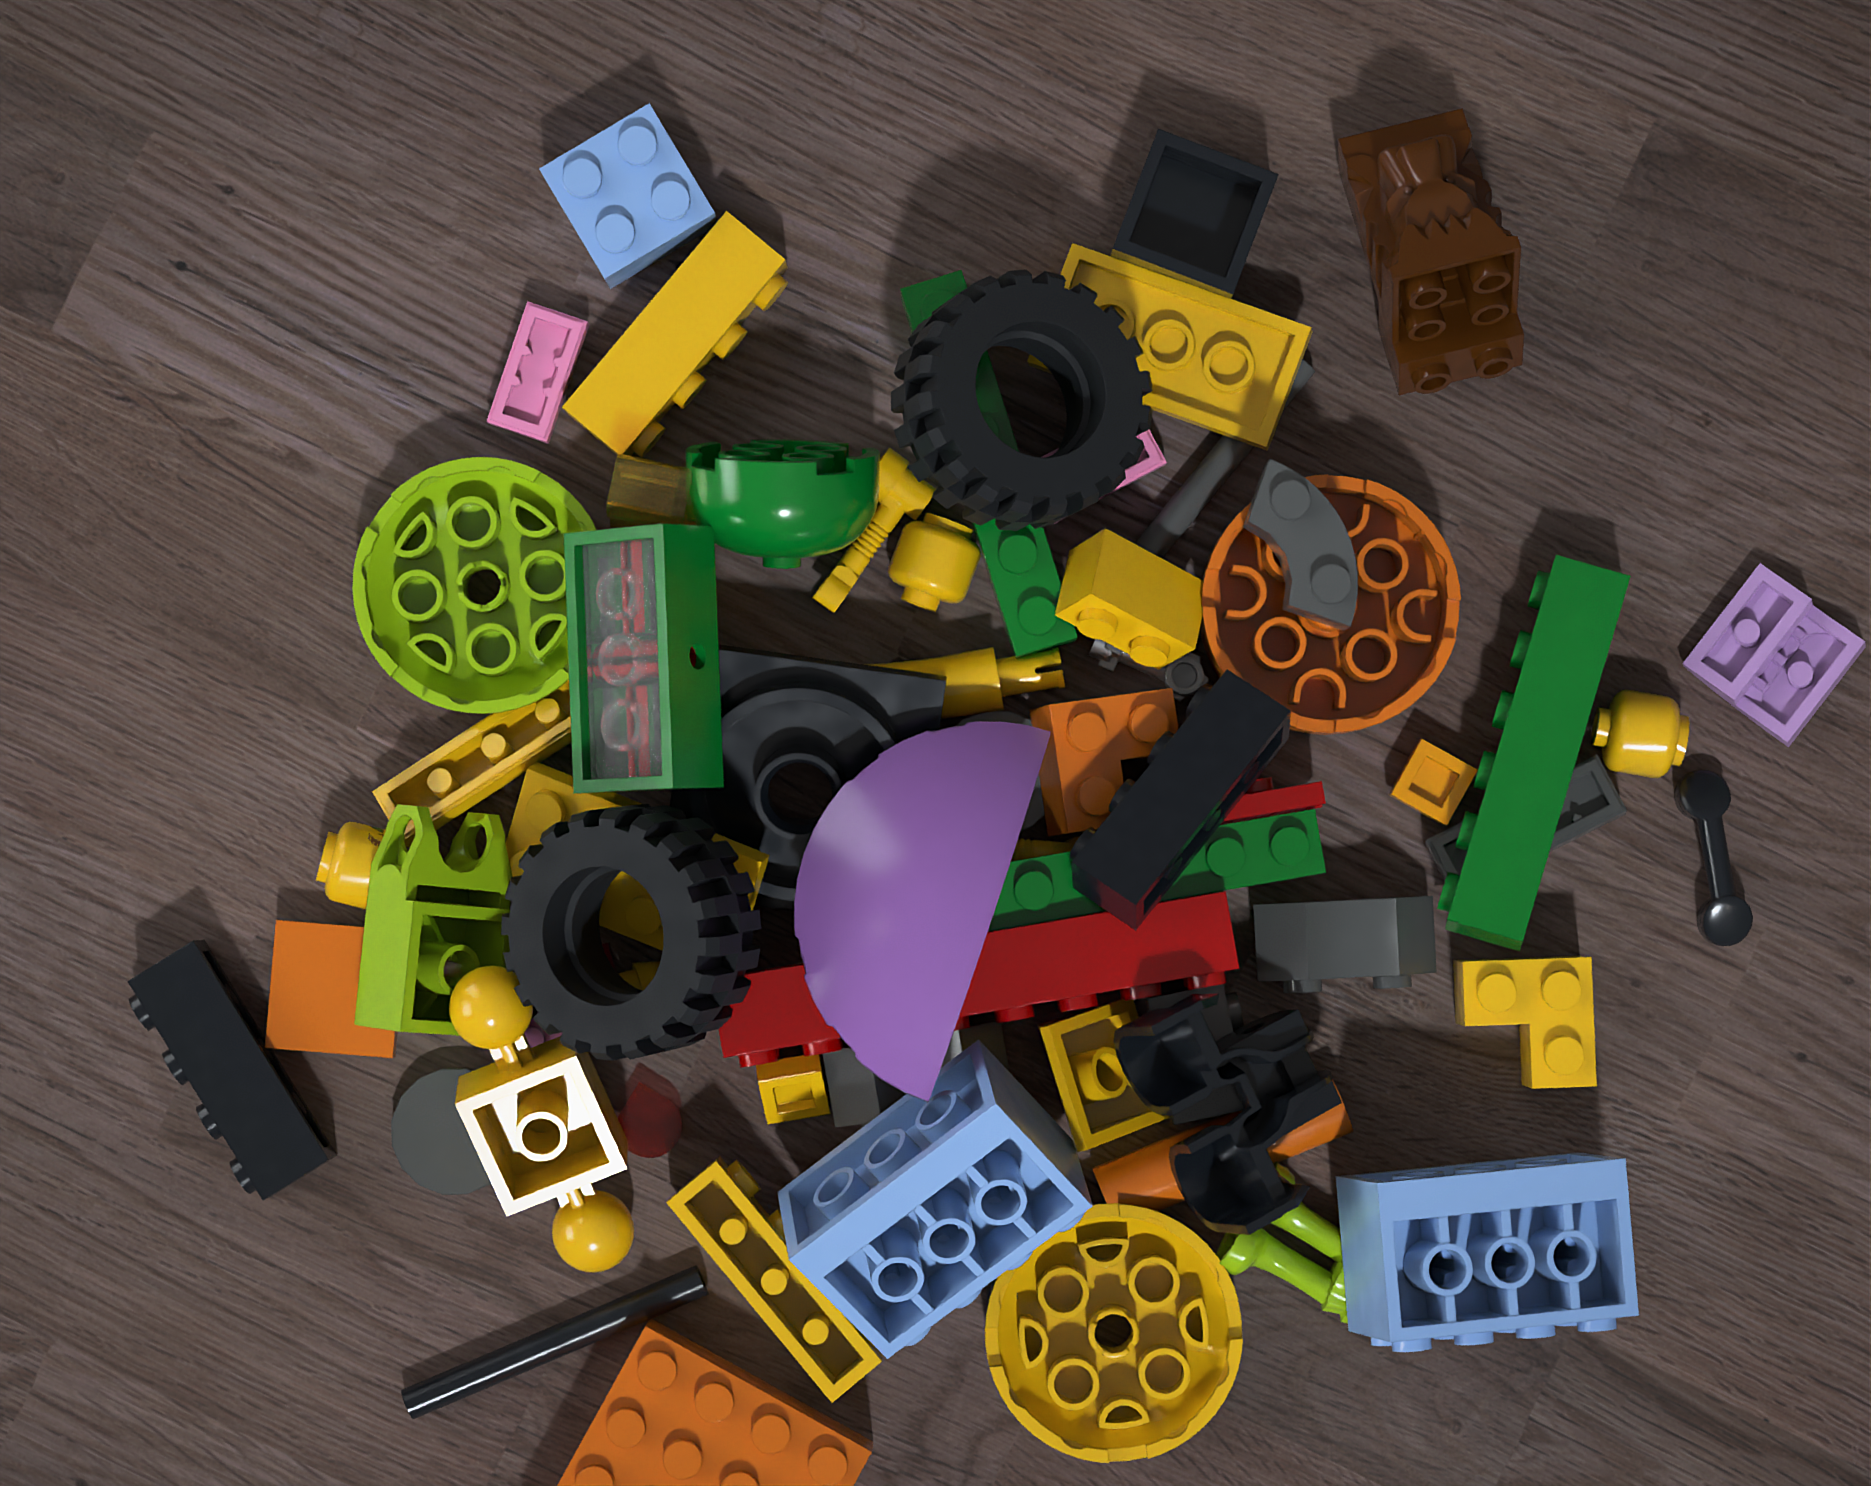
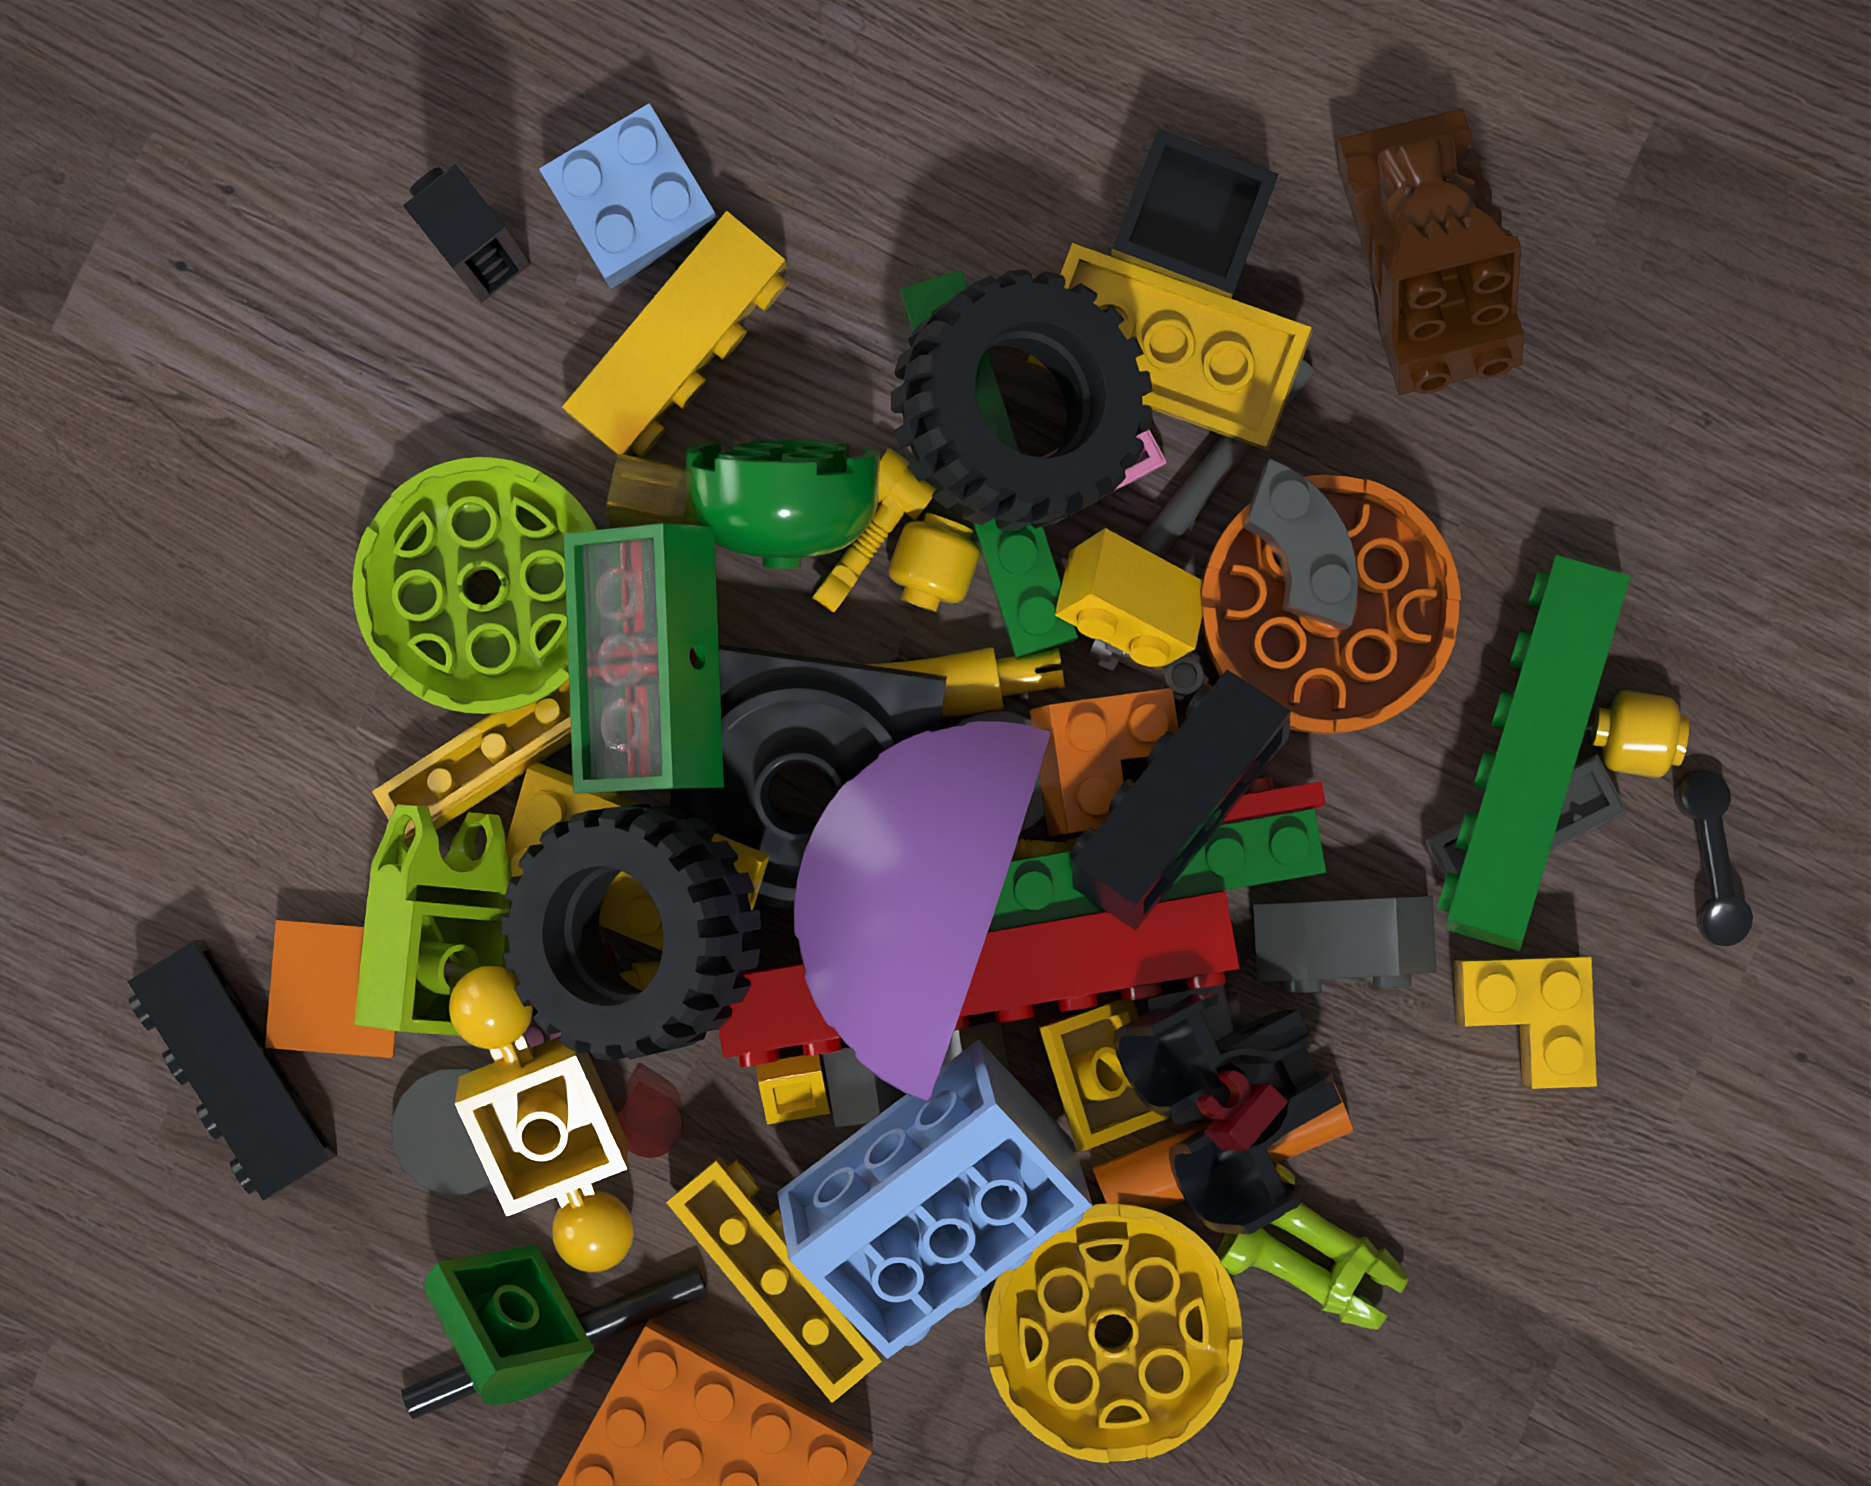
yellow head [316,822,386,909] -> none
bright pink plate [486,301,589,444] -> none
light blue brick [1336,1152,1639,1352] -> none
light orange plate [1388,739,1477,826] -> none
lavender slope [1683,563,1866,747] -> none
none -> black brick [403,164,530,303]
none -> green brick [423,1244,595,1405]
none -> dark red tile [1196,1070,1288,1151]

